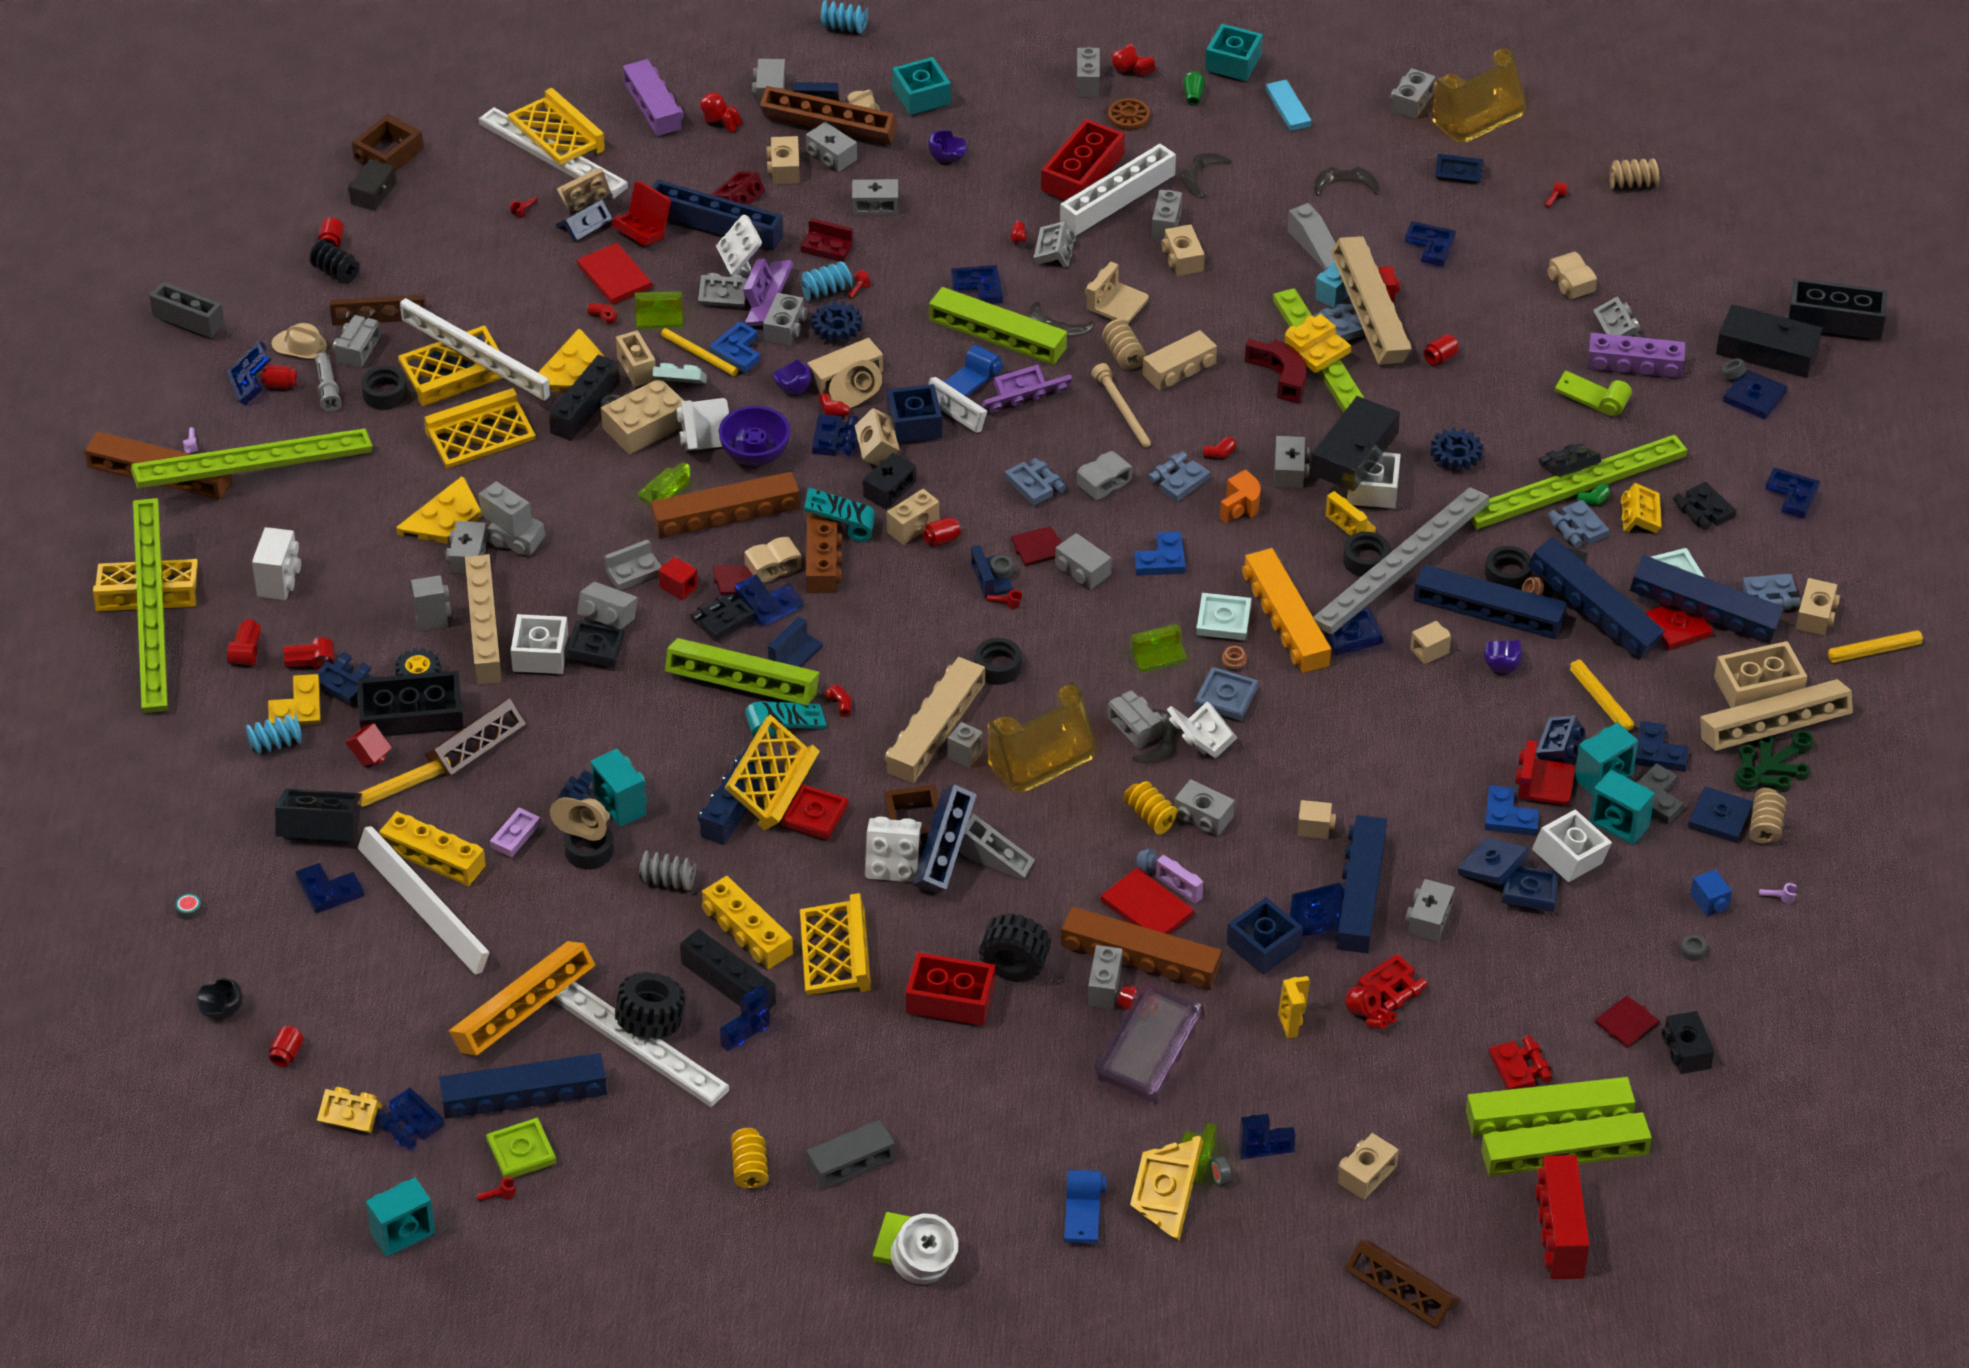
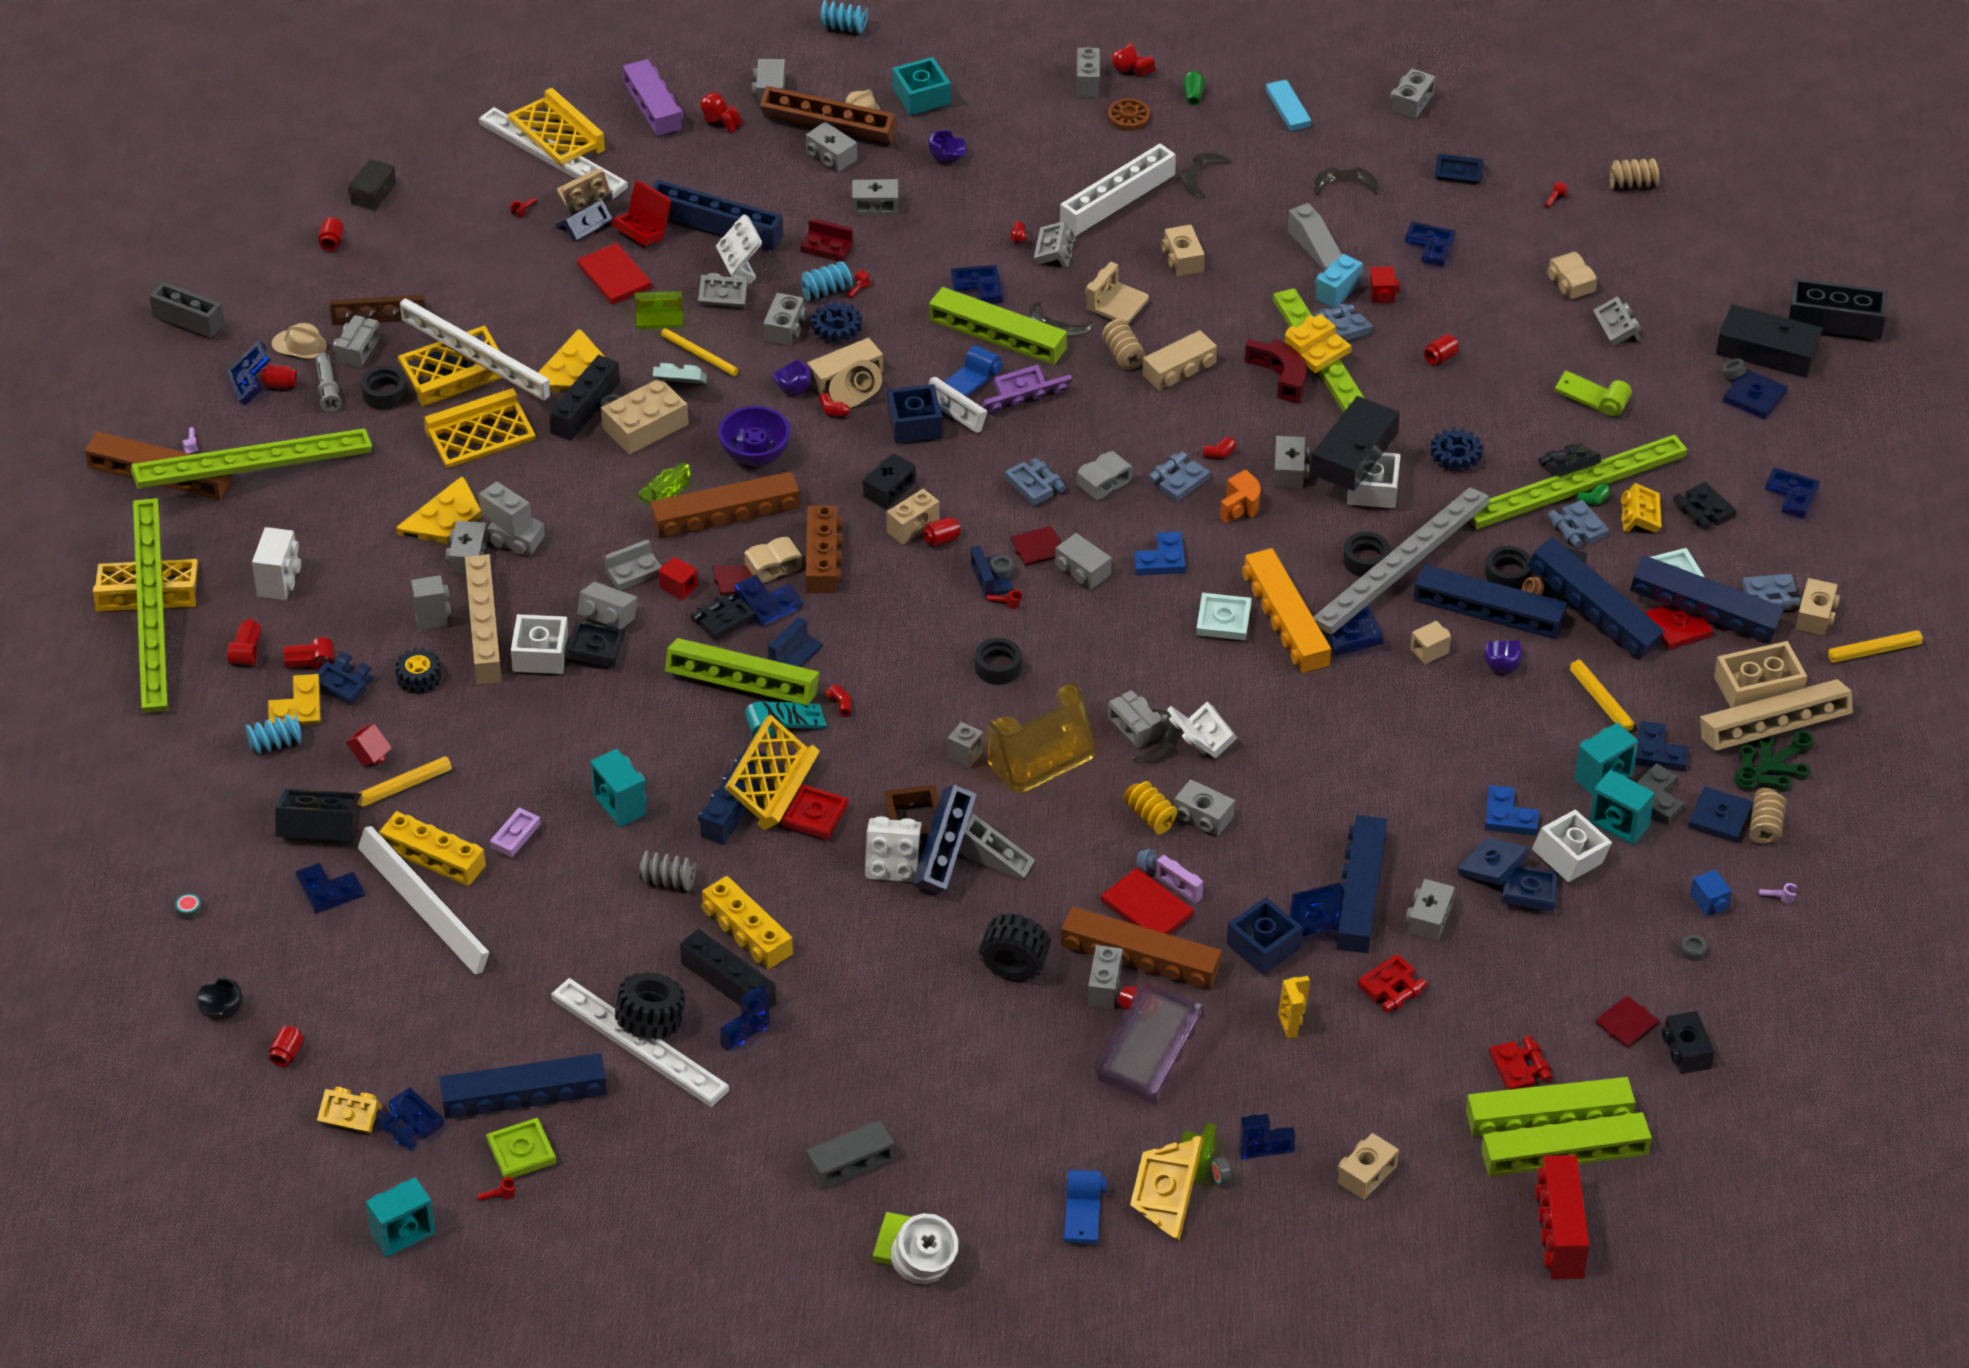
black piece [309,239,360,284] -> none
reddish brown window [352,114,424,177] -> none
black brick [357,670,463,736] -> none
fence [424,698,526,776] -> none
light orange brick [449,941,596,1056] -> none
tan piece [550,797,610,841] -> none
dark blue gear [555,769,594,801] -> none
black tyre [564,826,614,870] -> none
red arm [588,303,617,324] -> none
tan brick [616,330,657,387] -> none
white bracket [676,398,729,452] -> none
blue plate [709,321,760,373] -> none
dark red bracket [711,171,765,206] -> none
yellow piece [731,1128,769,1189] -> none
medium lavender bracket [743,258,793,326] -> none
tan brick [767,136,800,184] -> none
dark blue plate [793,82,840,102] -> none
yellow fence [800,893,871,995] -> none
teal door [804,488,875,542] -> none
clear blue plate [812,414,859,456] -> none
tan brick [855,408,899,466] -> none
tan brick [885,657,985,783] -> none
red brick [906,952,995,1026] -> none
red brick [1041,119,1125,200] -> none
tan piece [1091,363,1151,448] -> none
clear neon green panel [1131,624,1187,672] -> none
light grey brick [1151,190,1182,241] -> none
sand blue plate [1194,667,1259,721] -> none
teal brick [1205,23,1263,81] -> none
nougat plate [1222,646,1247,669] -> none
tan brick [1297,800,1336,839] -> none
yellow bracket [1325,491,1376,536] -> none
tan brick [1331,236,1412,365] -> none
red piece [1345,984,1397,1029] -> none
reddish brown fence [1345,1240,1461,1327] -> none
clear yellow windscreen [1432,47,1526,143] -> none
red bracket [1515,740,1575,805] -> none
dark blue bracket [1536,715,1586,765] -> none
medium lavender brick [1587,333,1686,379] -> none

